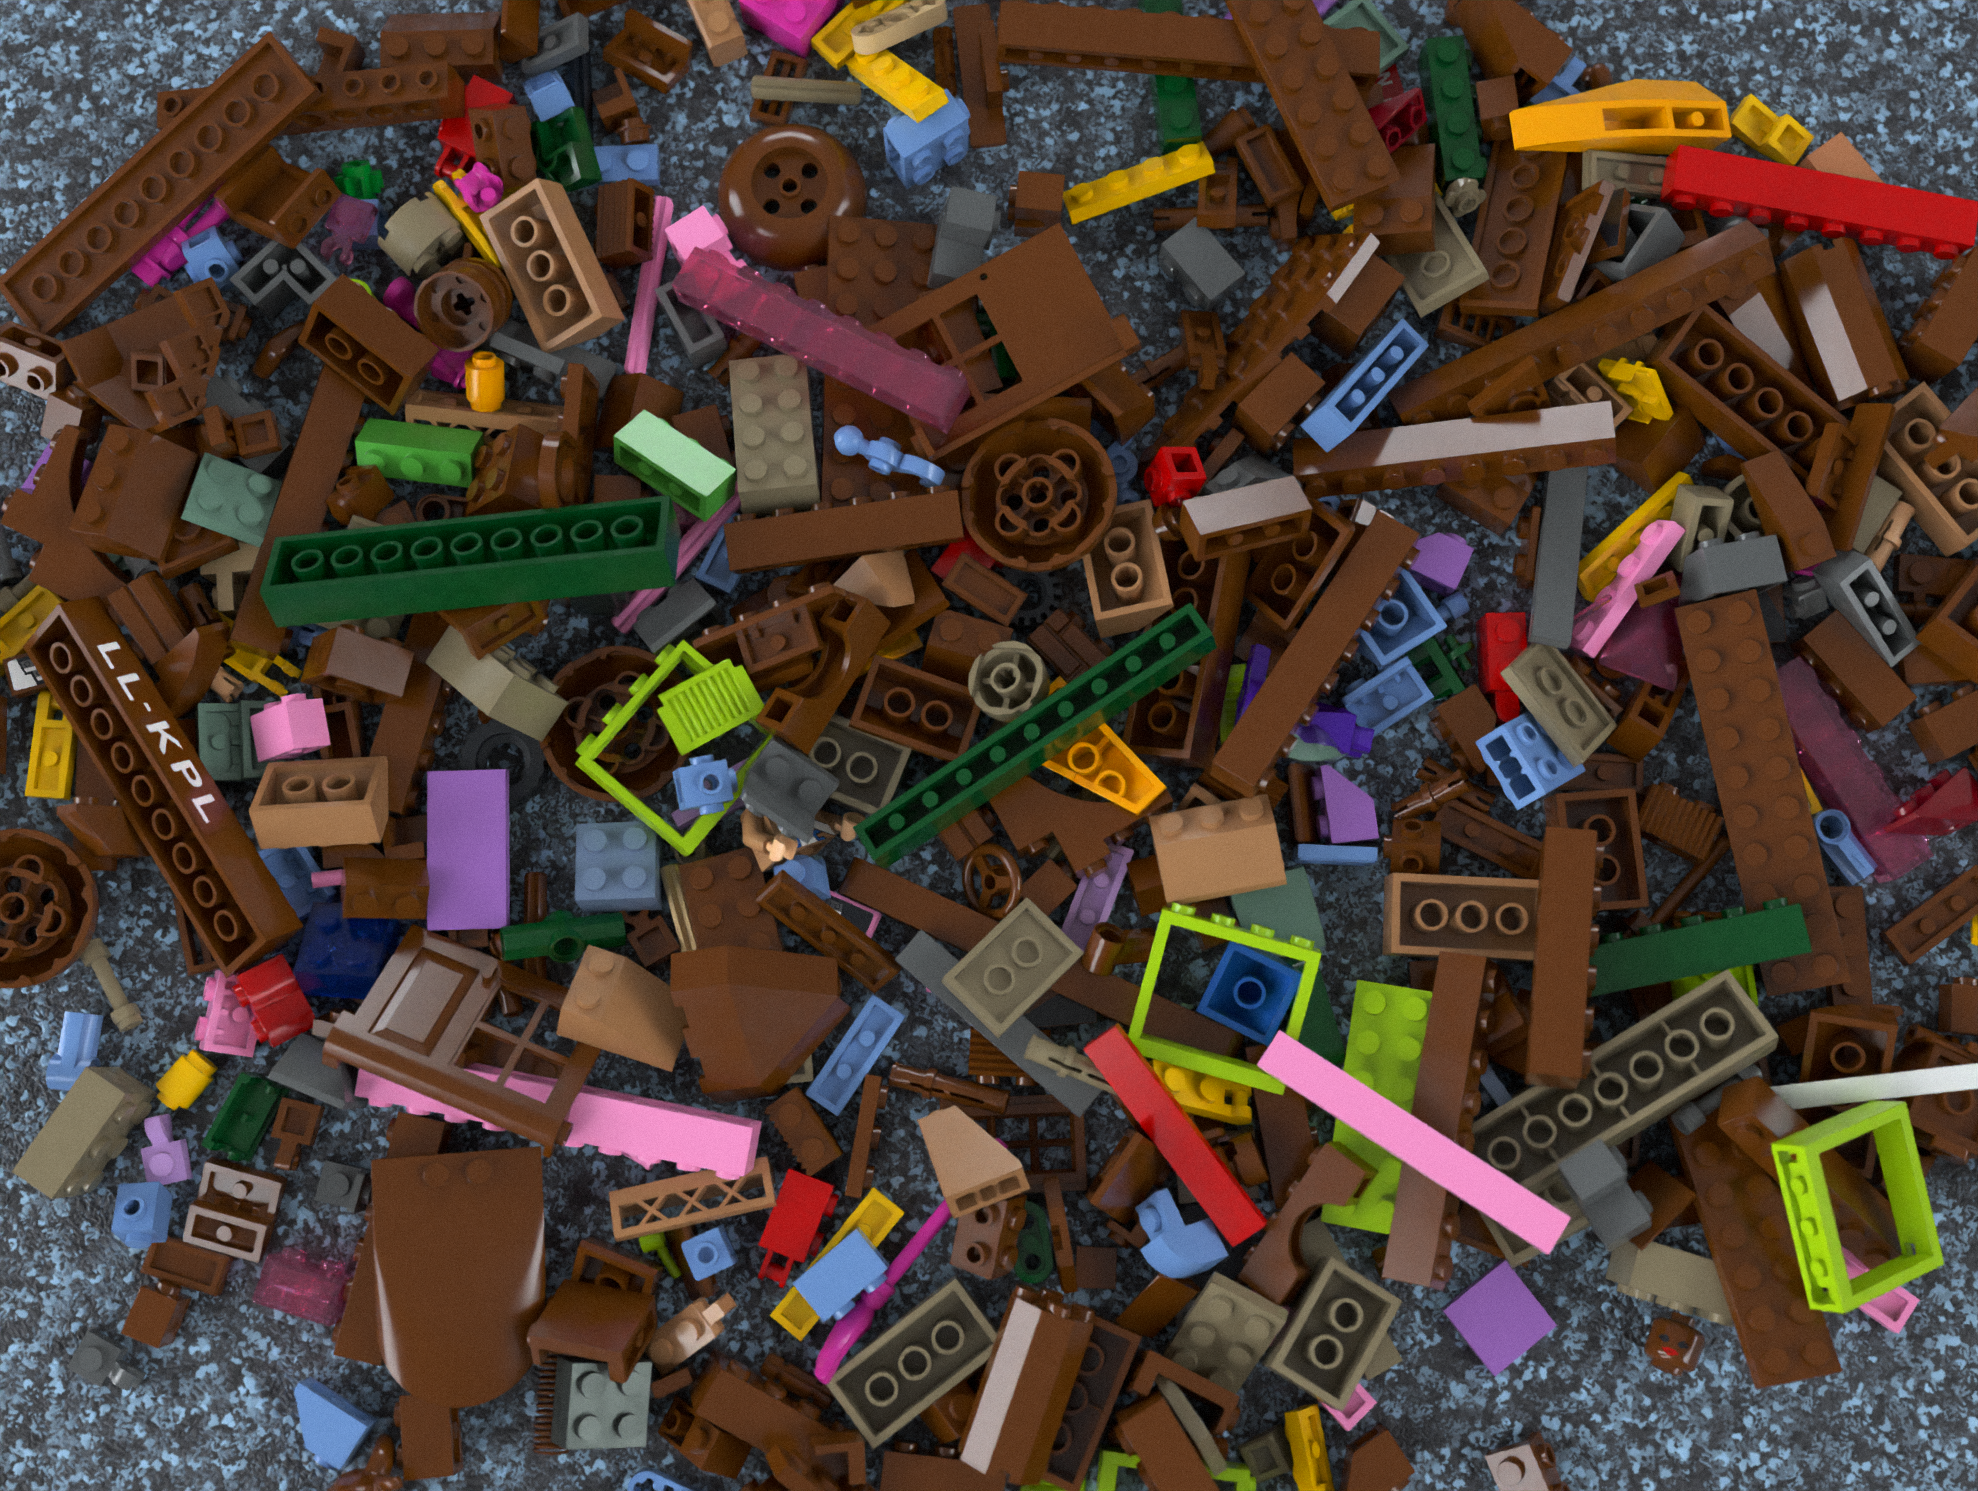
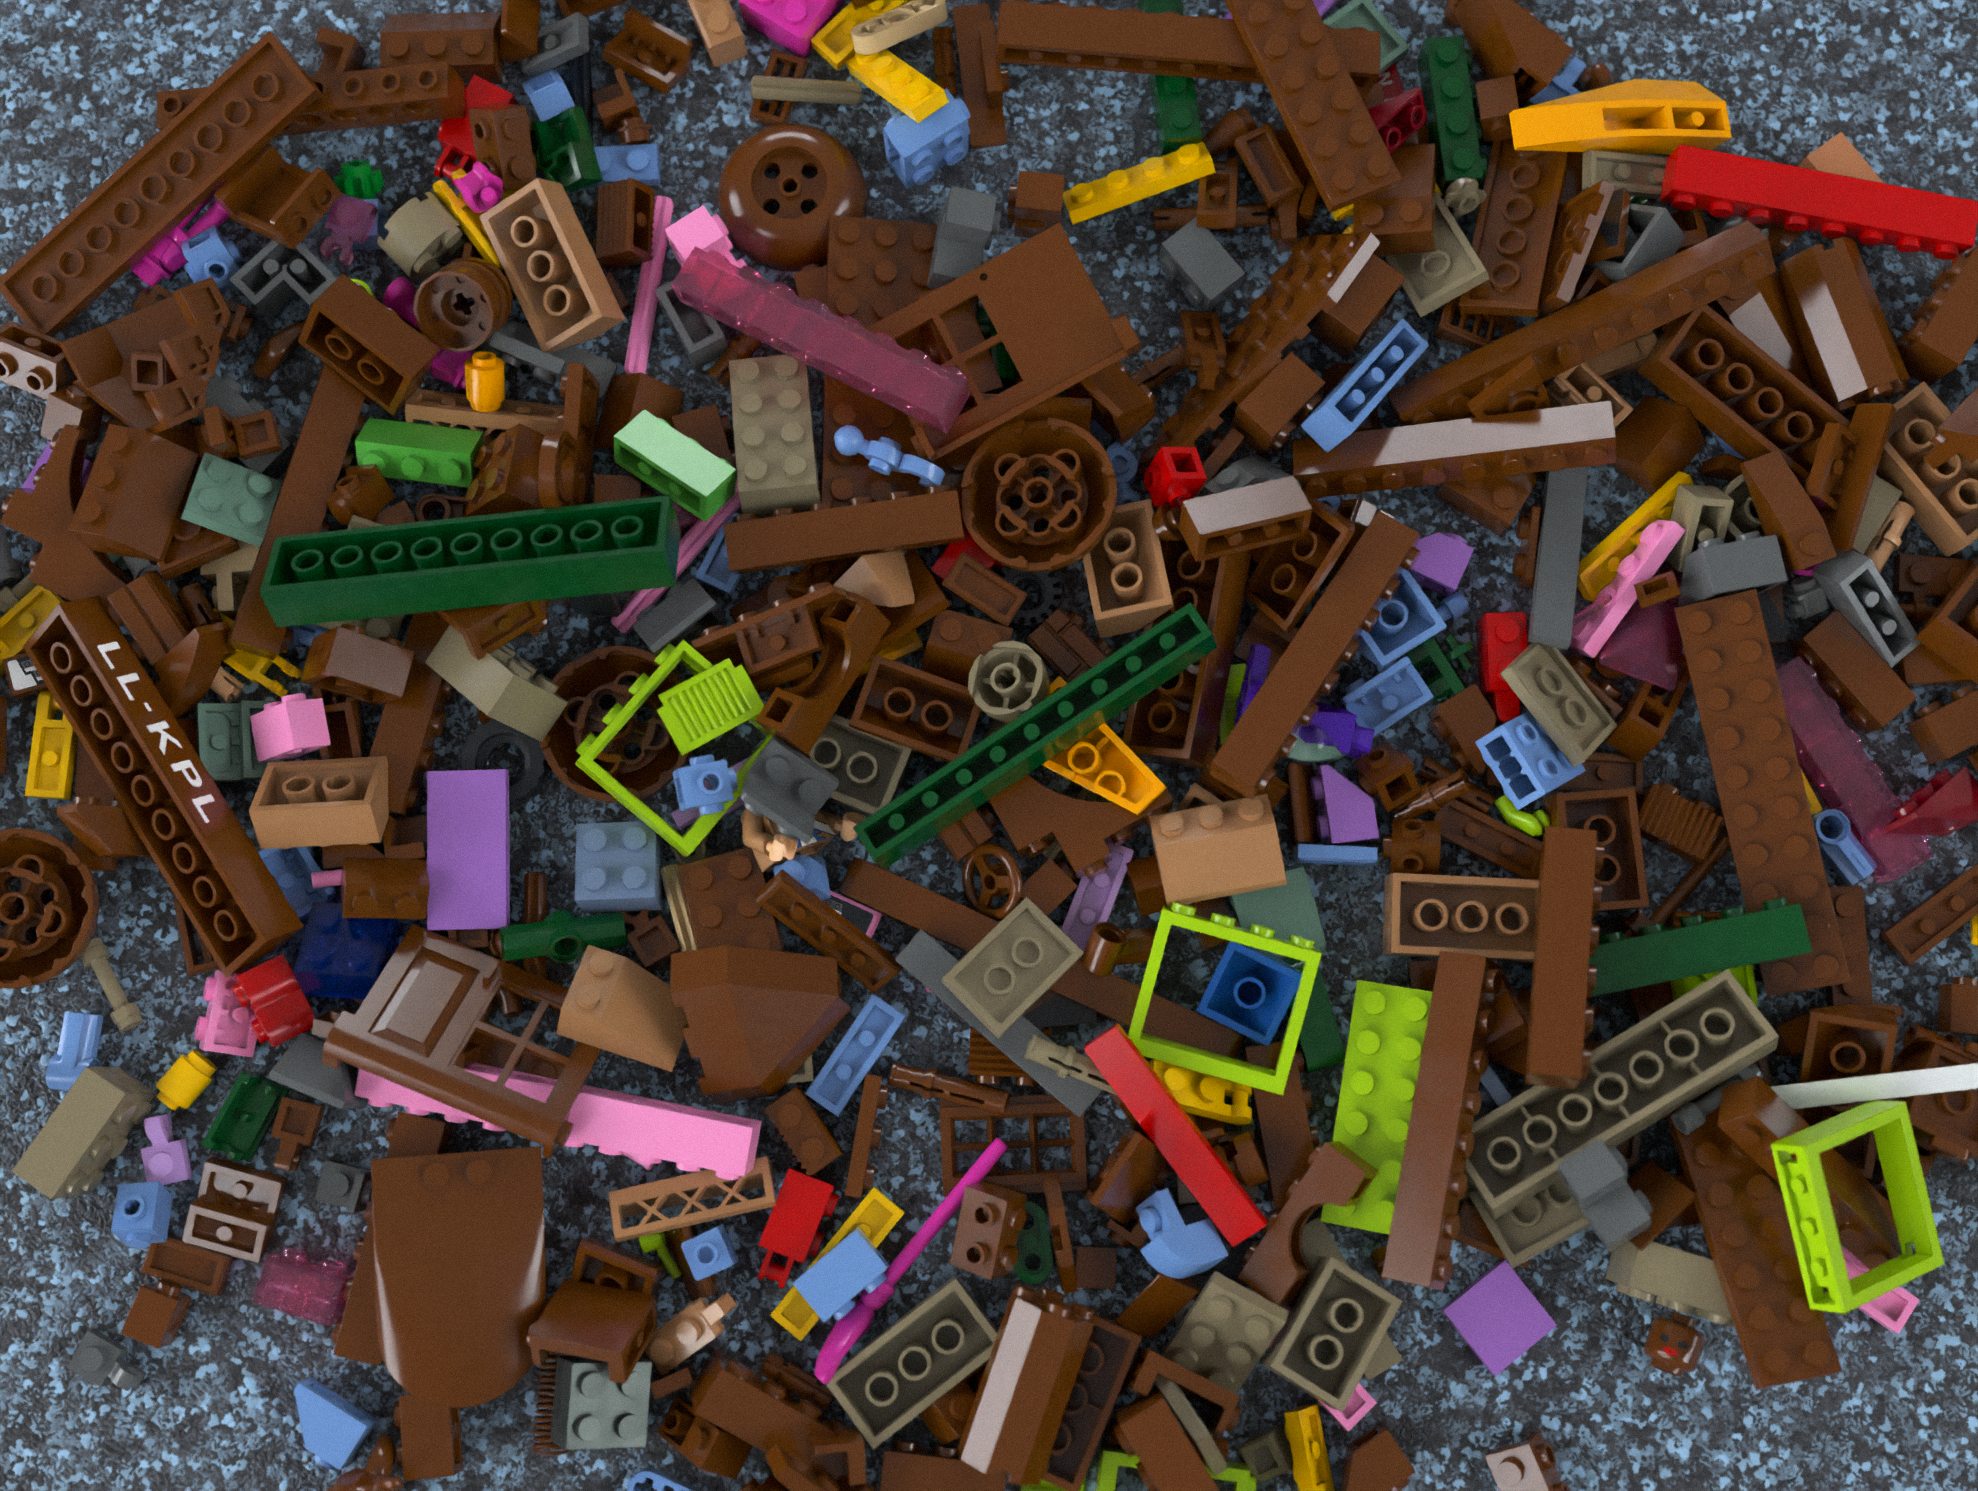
medium nougat slope [918,1105,1030,1219] -> none
bright pink tile [1257,1030,1571,1254] -> none
yellow piece [1598,357,1674,424] -> none
yellow slope [1729,94,1814,166] -> none
none -> reddish brown brick [1354,741,1421,812]
none -> lime arm [1494,794,1551,837]

